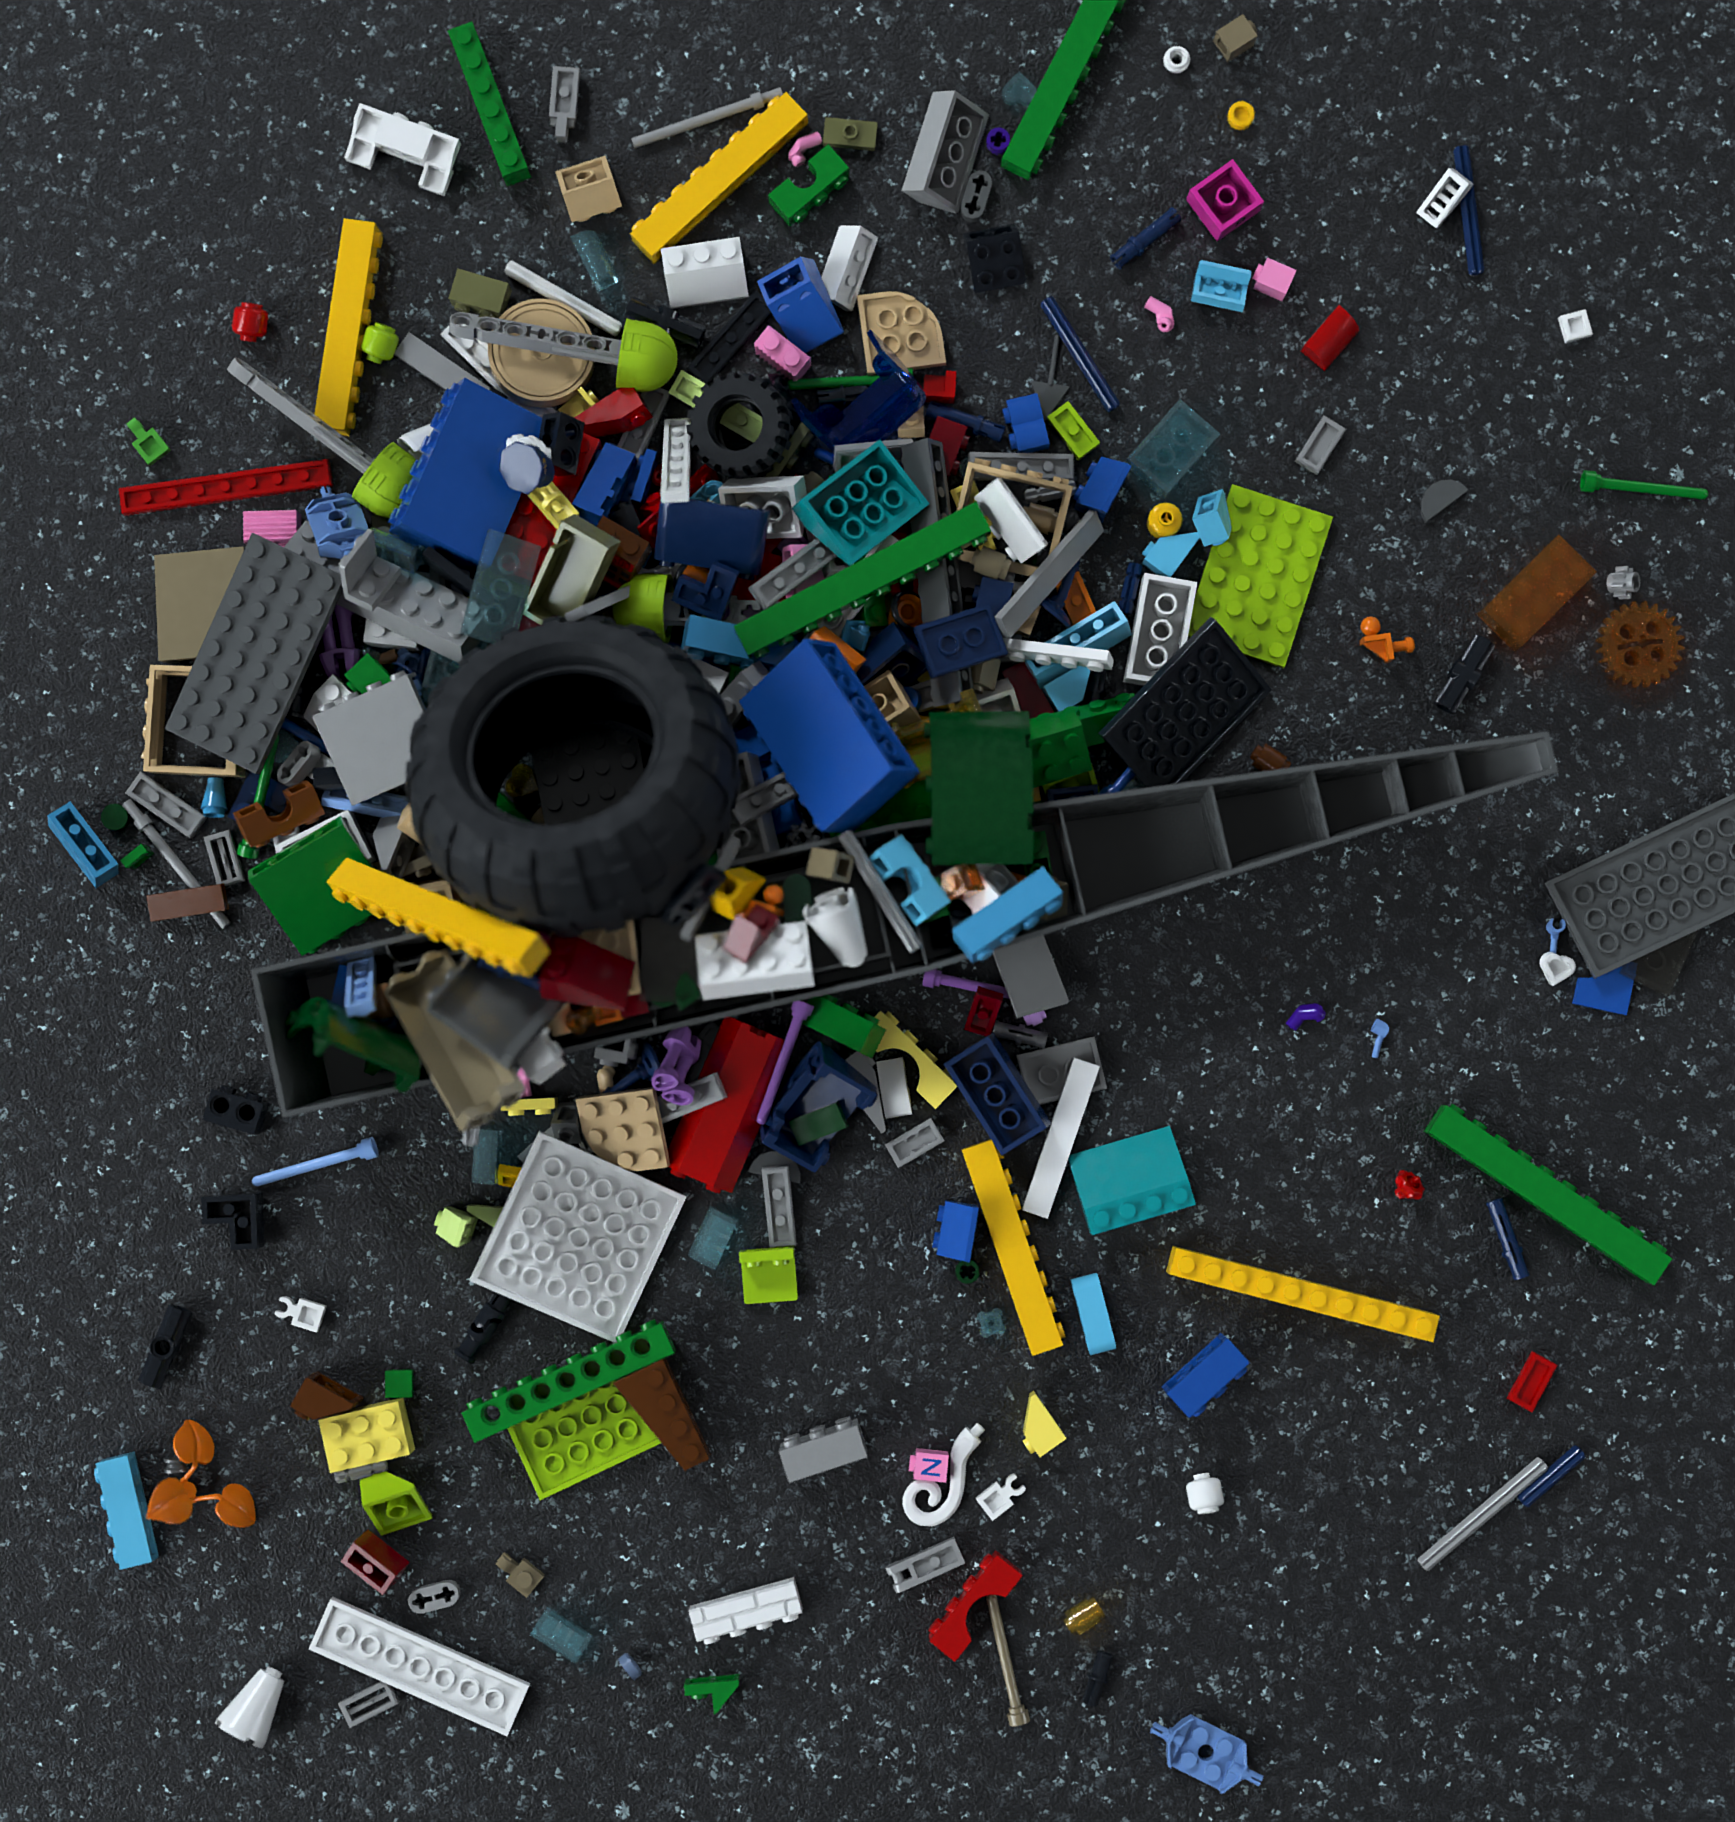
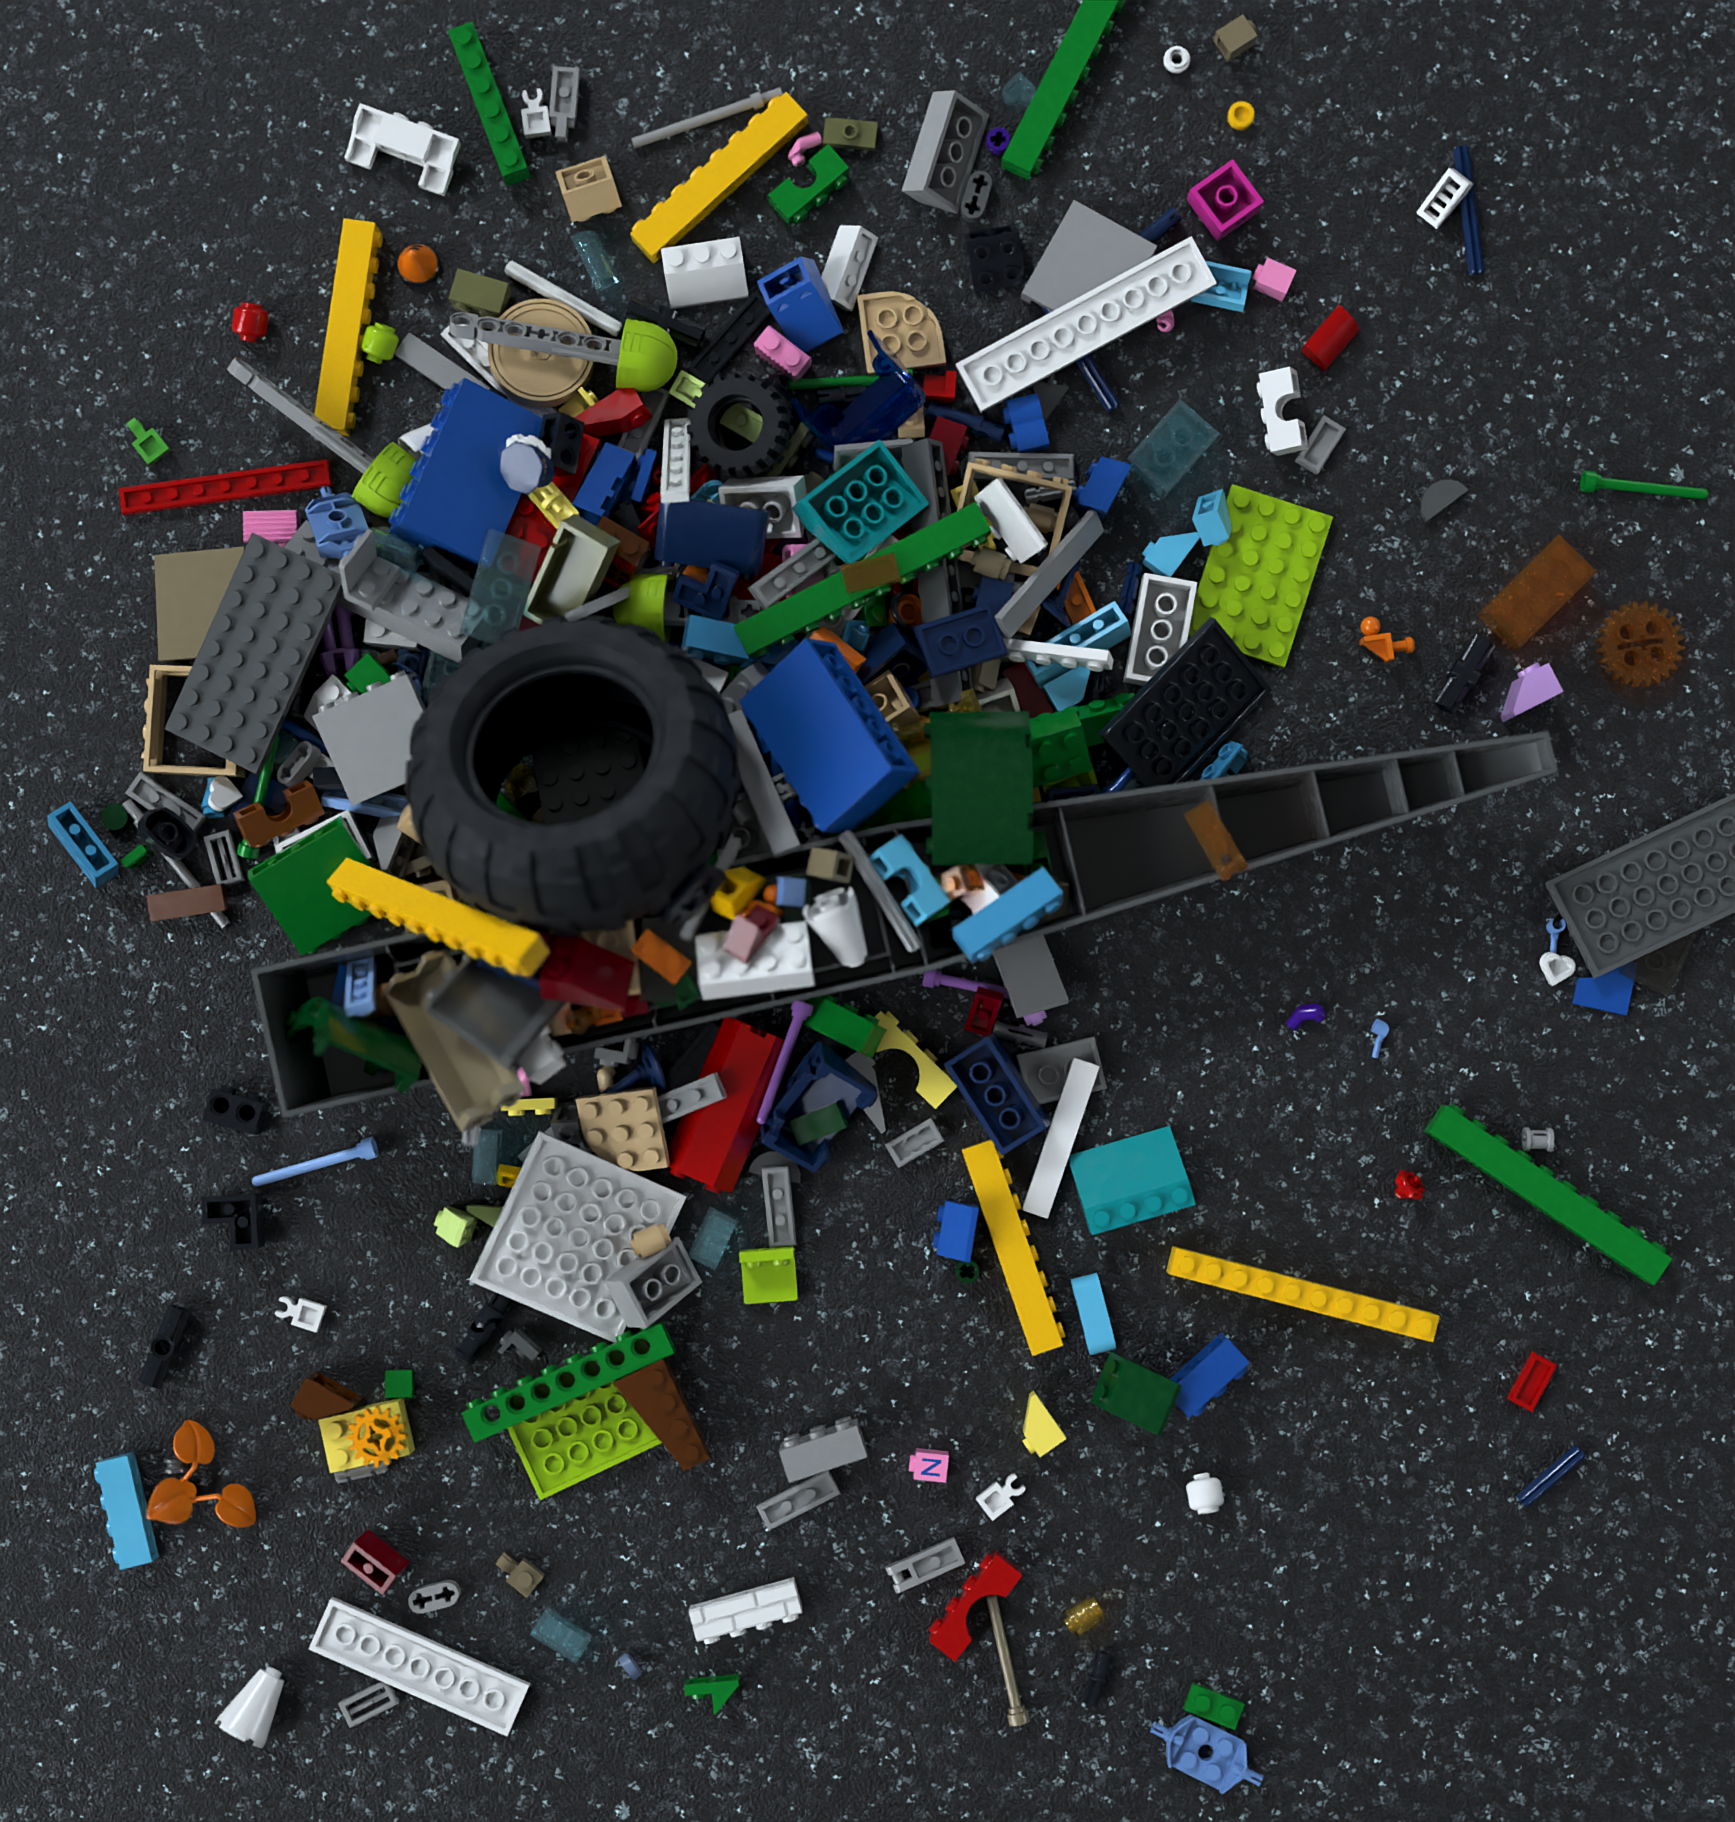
lime slope [360,1471,432,1536] -> none
medium lavender piece [651,1026,701,1105] -> none
white slope [876,1057,912,1119] -> none
white plant [903,1423,985,1527] -> none
clear light blue plate [976,1308,1006,1338] -> none
lime plate [1047,401,1100,461] -> none
yellow head [1147,502,1183,539] -> none
reddish brown brick [1249,743,1291,772] -> none
light grey axle [1418,1457,1548,1571] -> none
dark blue pin [1486,1198,1530,1280] -> none
white tile [1558,309,1593,343] -> none
light grey gear [1607,566,1640,599] -> none
none -> black piece [138,807,198,861]
none -> white tile [208,776,243,811]
none -> light orange gear [347,1406,408,1467]
none -> orange hat [396,242,440,286]
none -> dark grey bracket [498,1328,543,1361]
none -> white plate [521,88,552,139]
none -> light grey slope [604,1237,702,1328]
none -> tan brick [629,1223,672,1259]
none -> orange plate [630,928,692,985]
none -> light grey tile [728,709,801,859]
none -> light grey tile [756,1470,841,1531]
none -> medium blue tile [776,877,806,907]
none -> clear orange tile [841,553,900,594]
none -> white plate [956,236,1217,412]
none -> light grey panel [1021,200,1157,311]
none -> dark green slope [1090,1352,1182,1437]
none -> green plate [1183,1682,1245,1730]
none -> clear orange plate [1184,800,1248,882]
none -> dark azure hinge [1200,741,1249,780]
none -> white arch [1257,367,1308,456]
none -> lavender slope [1500,662,1564,722]
none -> light grey bush [1522,1127,1554,1152]

